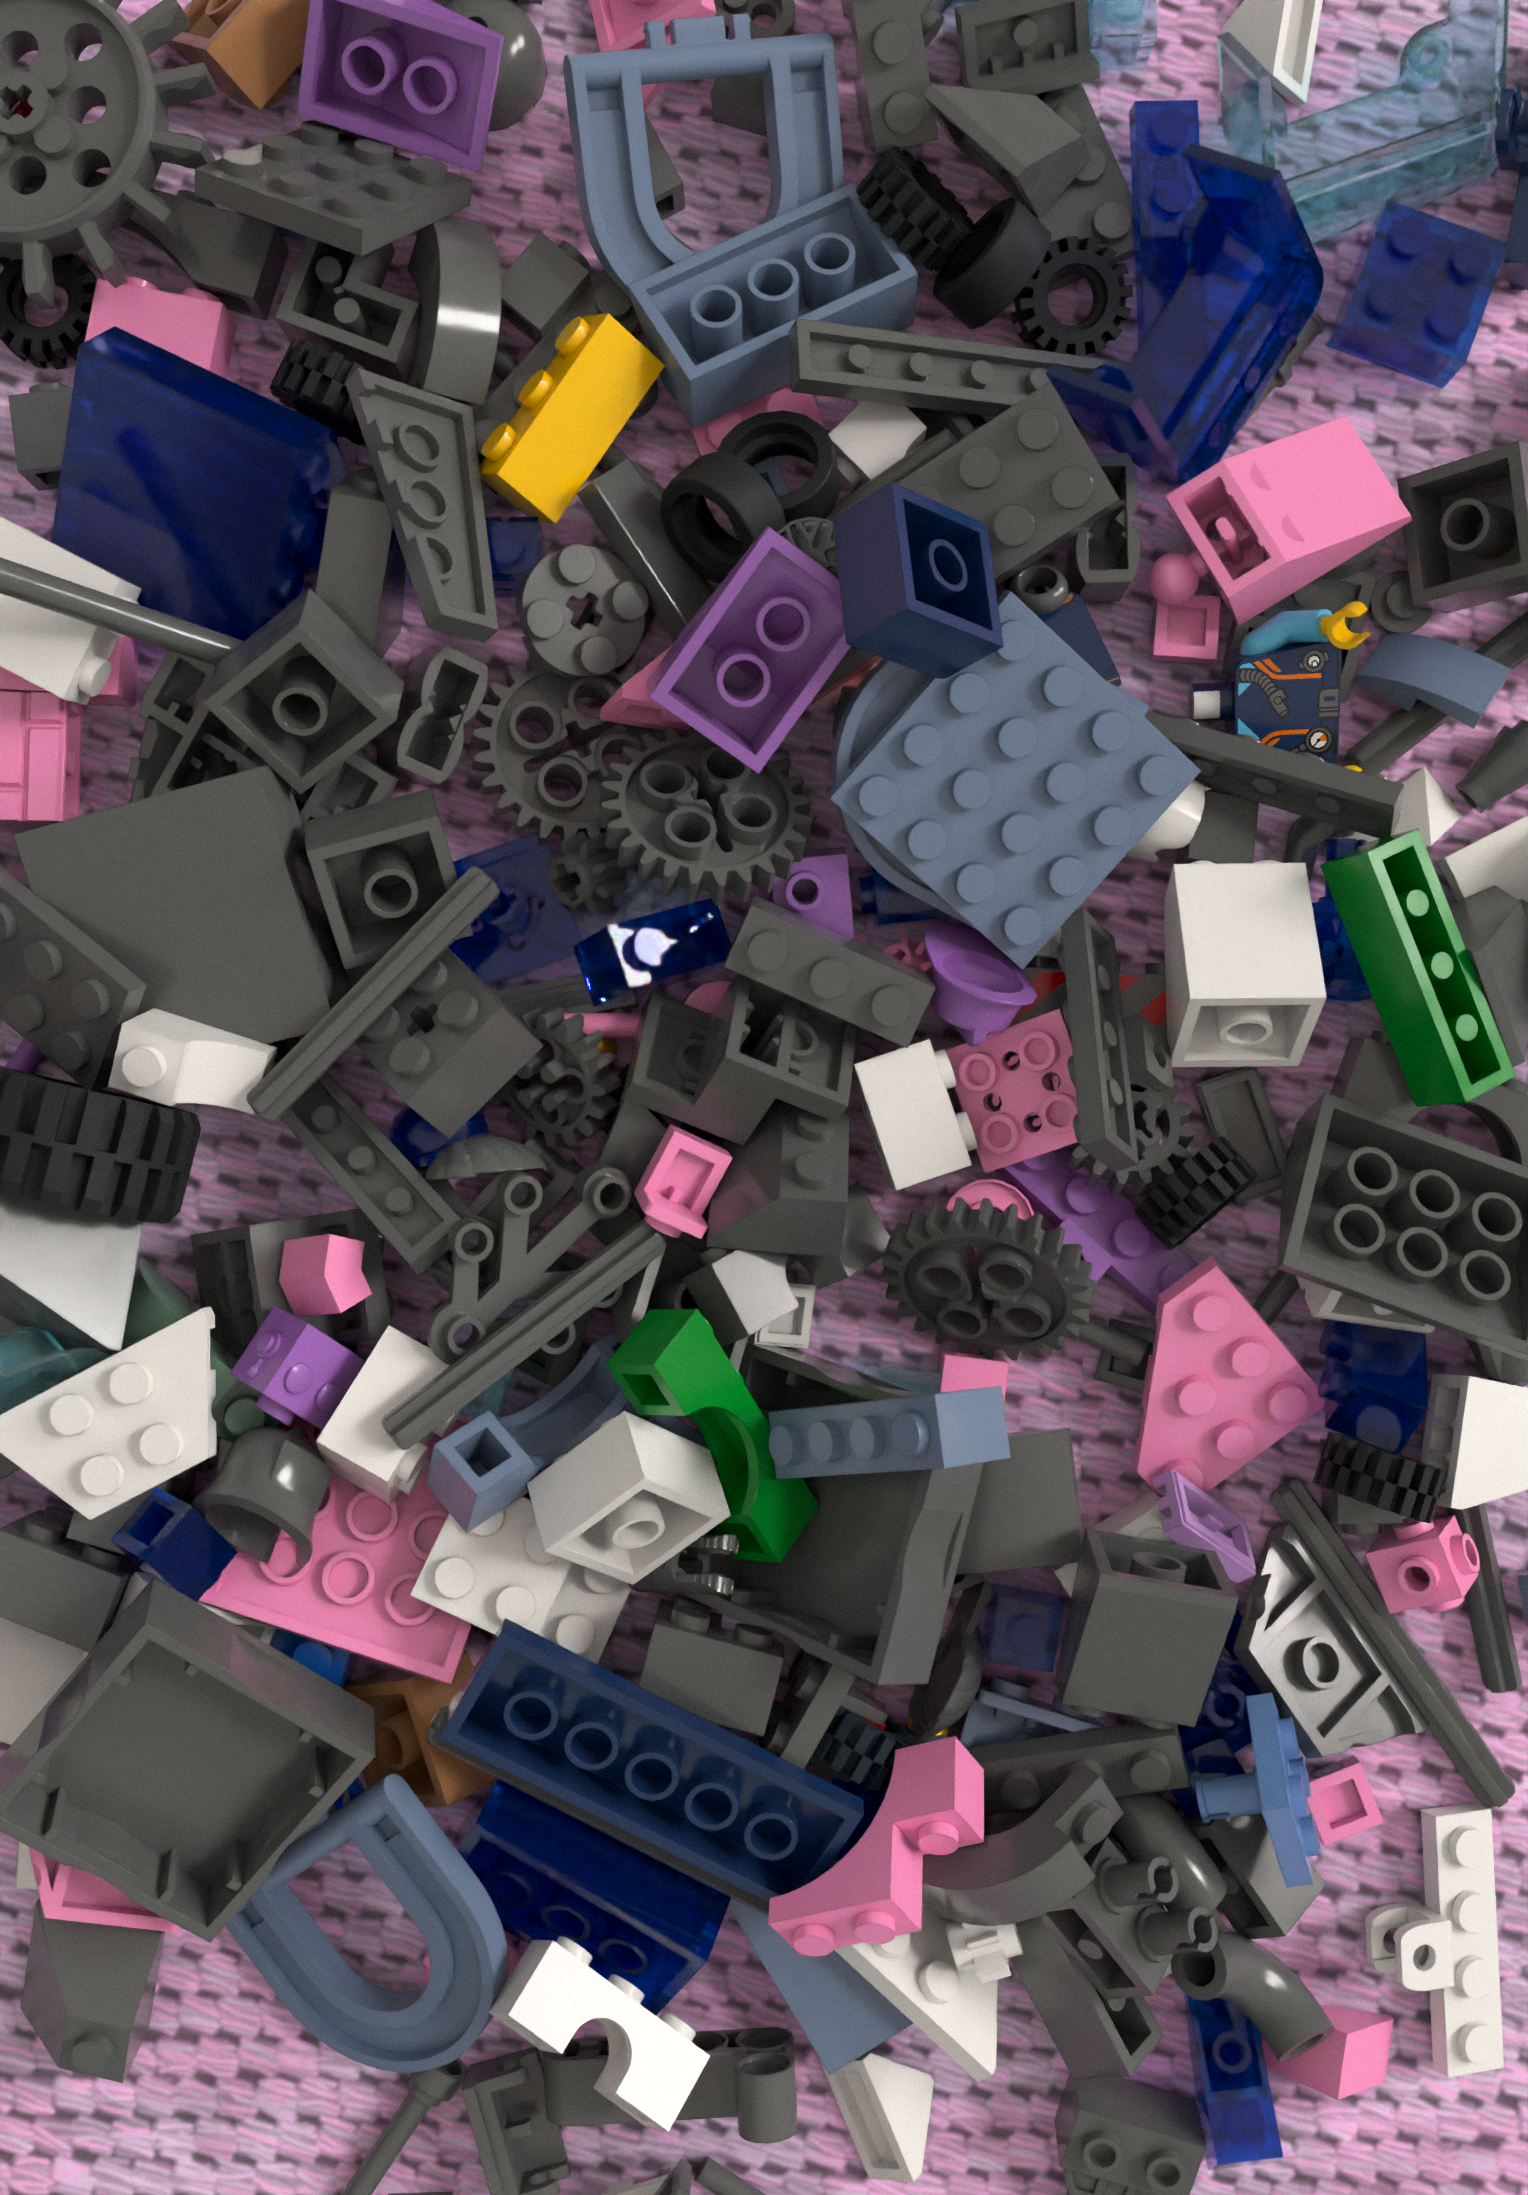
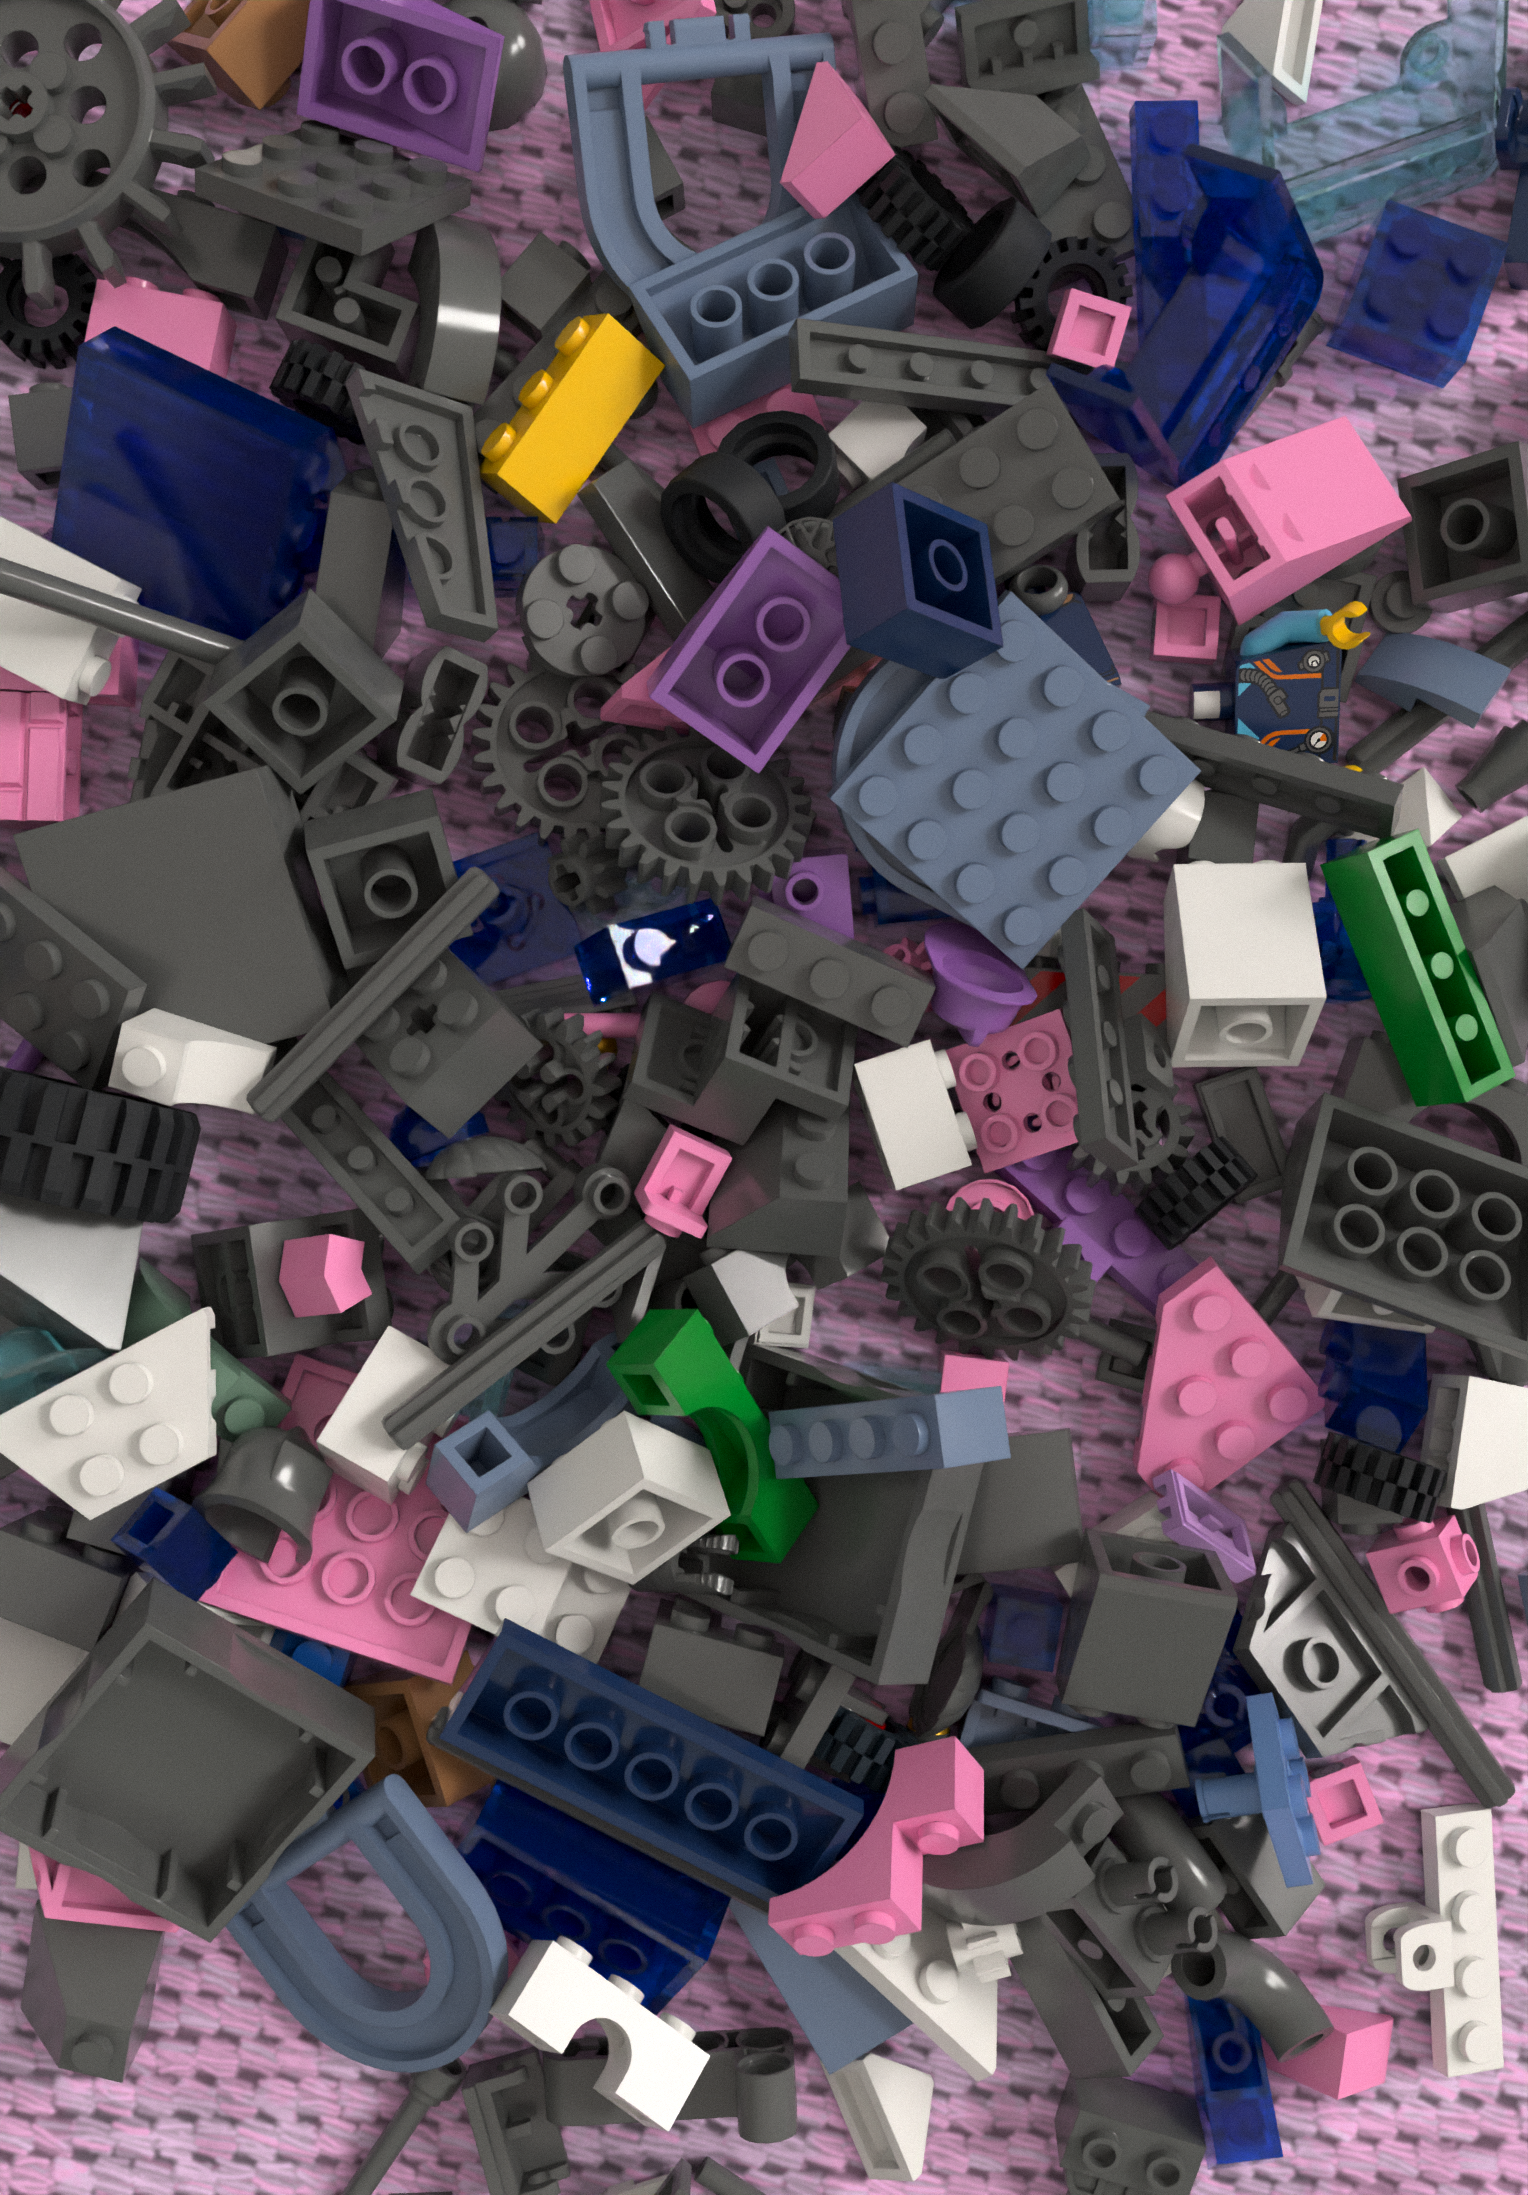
medium lavender head [230,1305,366,1430] -> none
none -> bright pink slope [780,61,896,219]
none -> bright pink plate [1046,288,1132,374]

